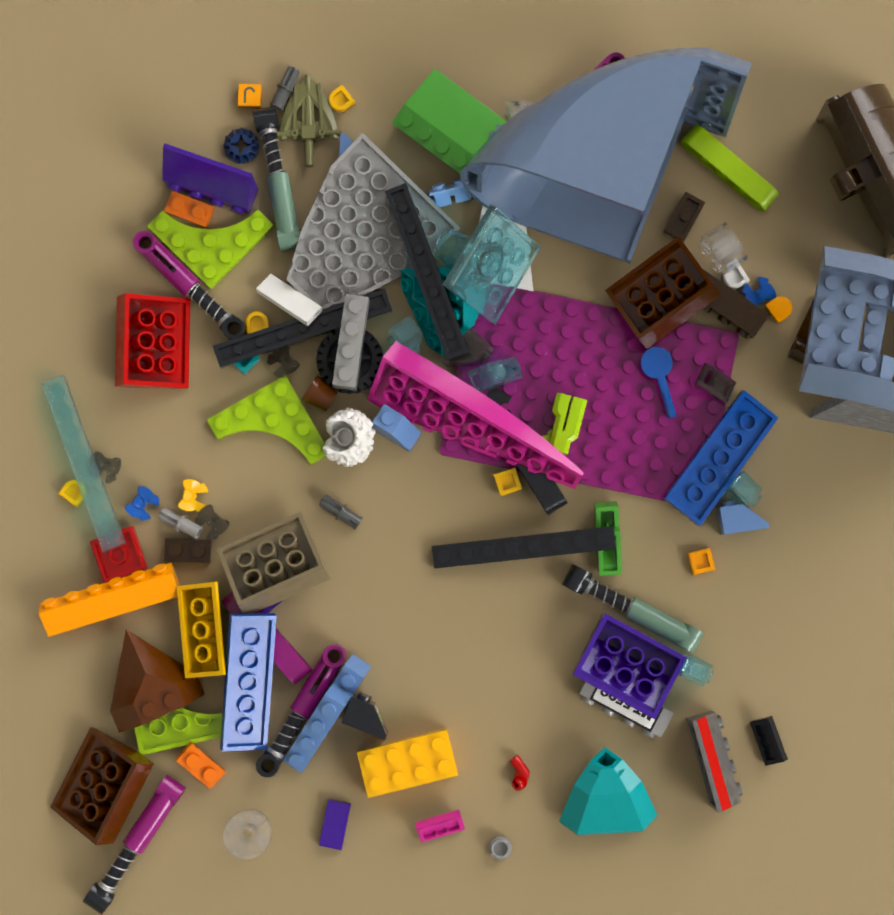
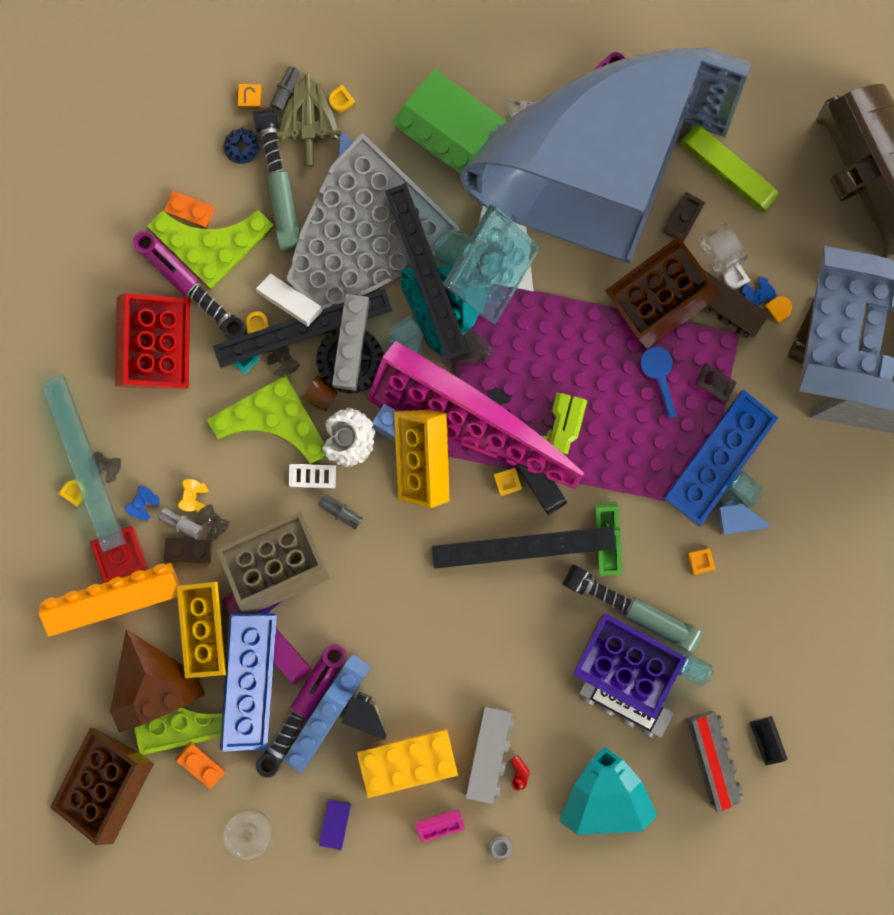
piece [83,775,186,915] -> none
dark purple slope [162,143,259,215] -> none
light blue hinge [427,178,472,207] -> none
clear light blue slope [468,356,523,392] -> none
none -> white slope [289,464,336,488]
none -> yellow slope [394,410,450,508]
none -> light grey brick [465,705,515,804]

